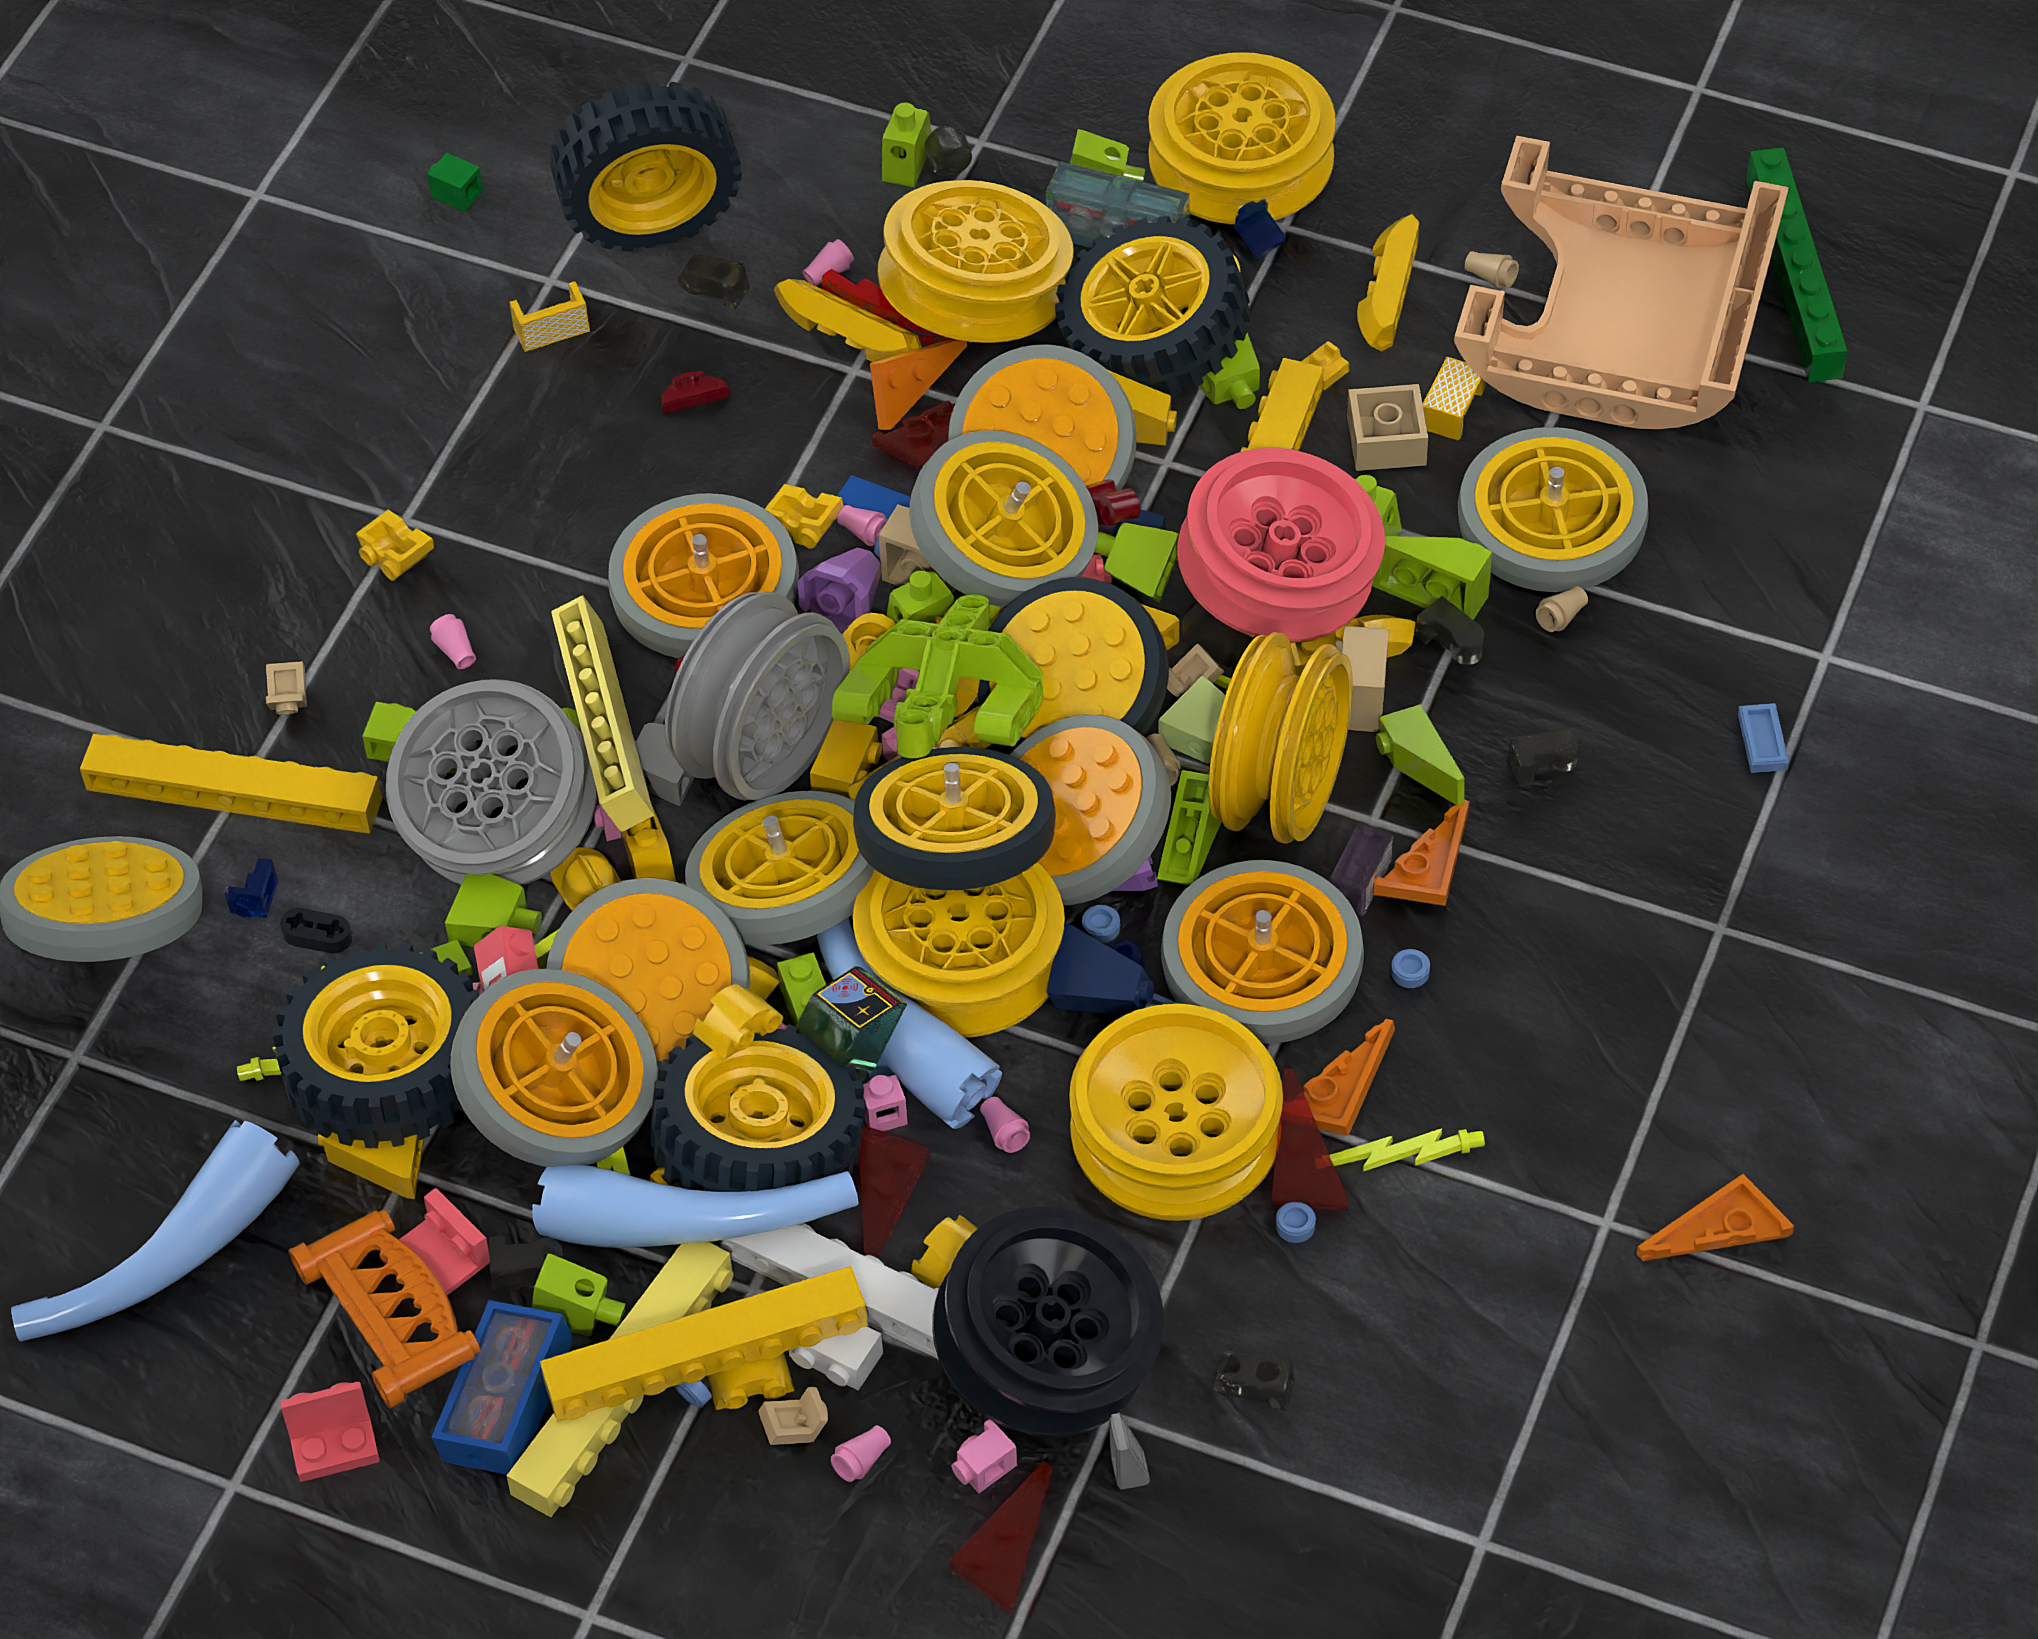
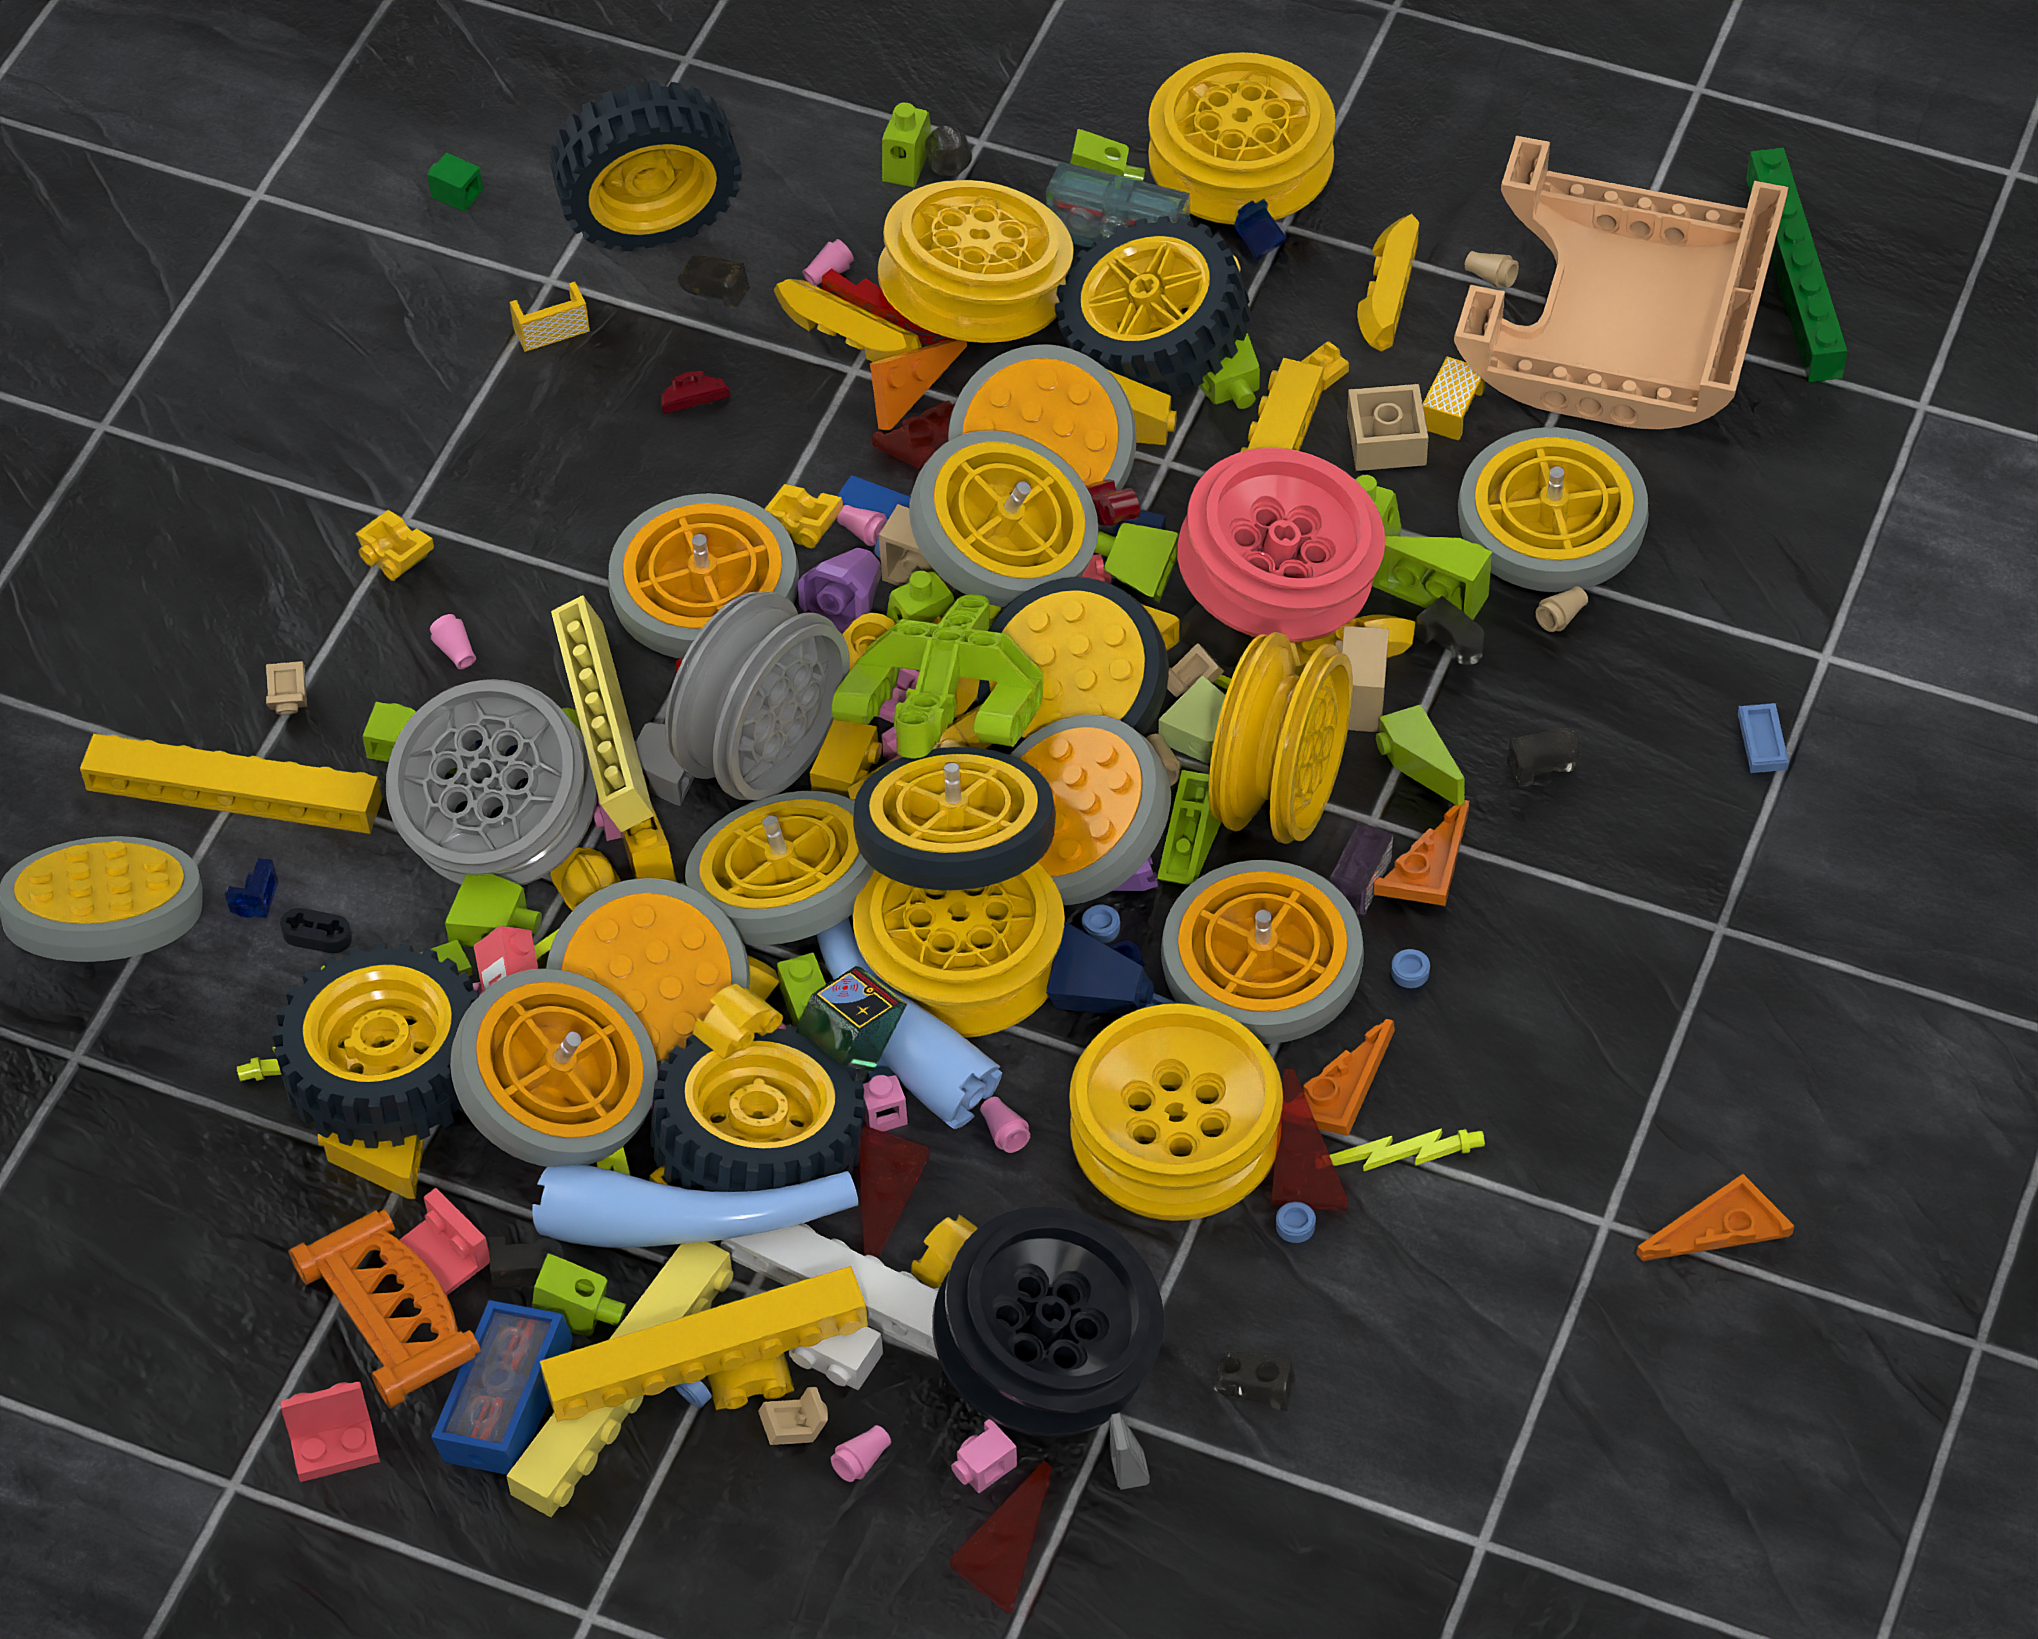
light blue brick [11,1120,300,1342] -> none

